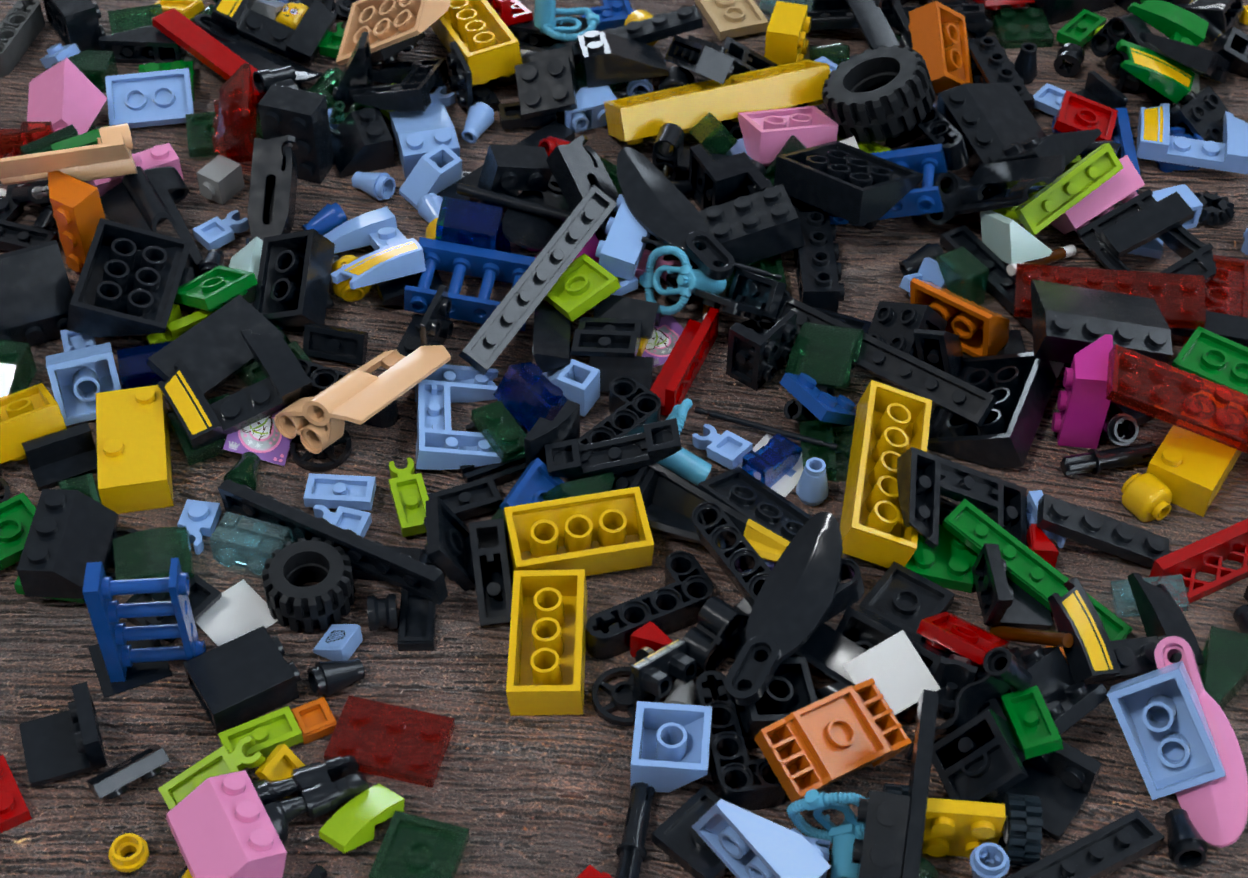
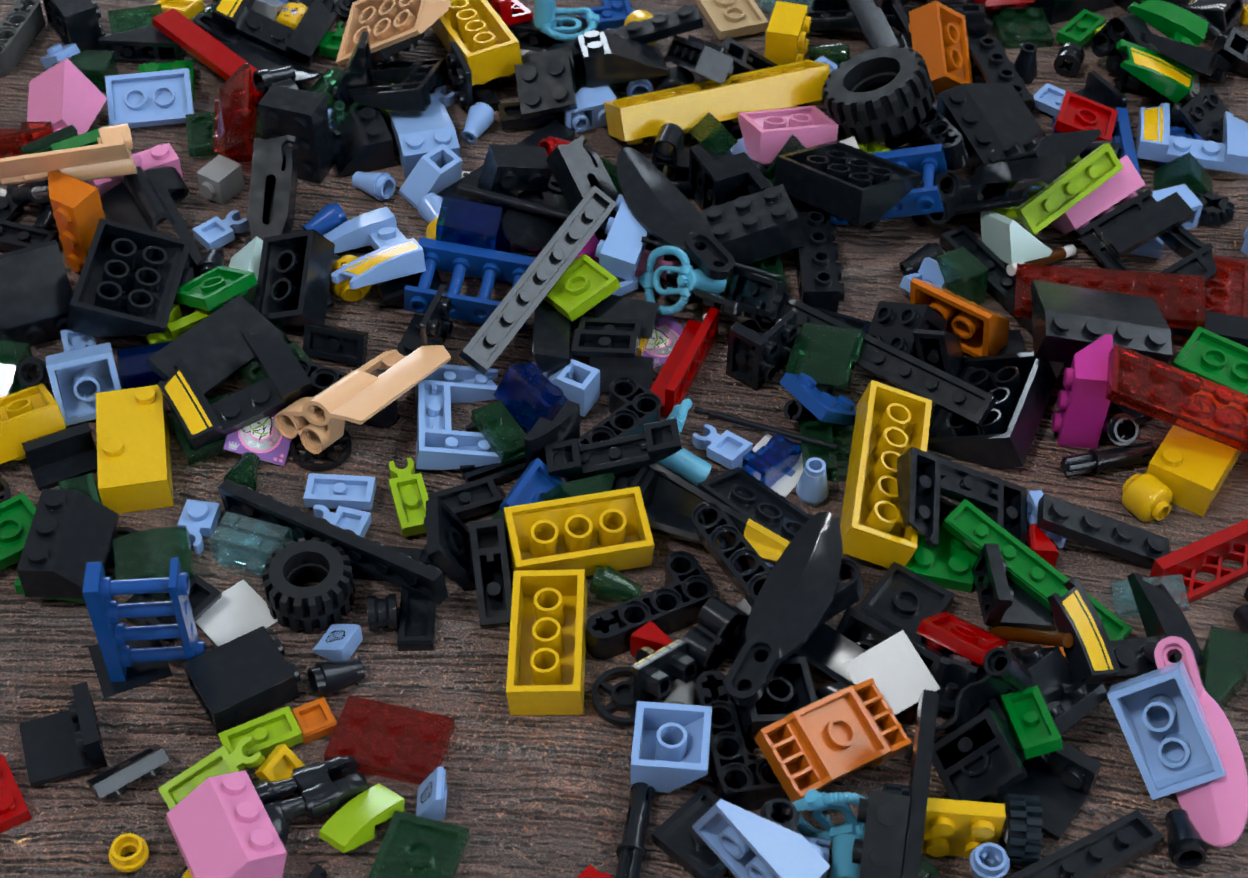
none -> black cone [16,357,49,388]
none -> light blue slope [416,767,447,821]
none -> clear green cone [589,565,643,602]
none -> black cone [760,798,799,831]
none -> slope [1153,152,1212,194]

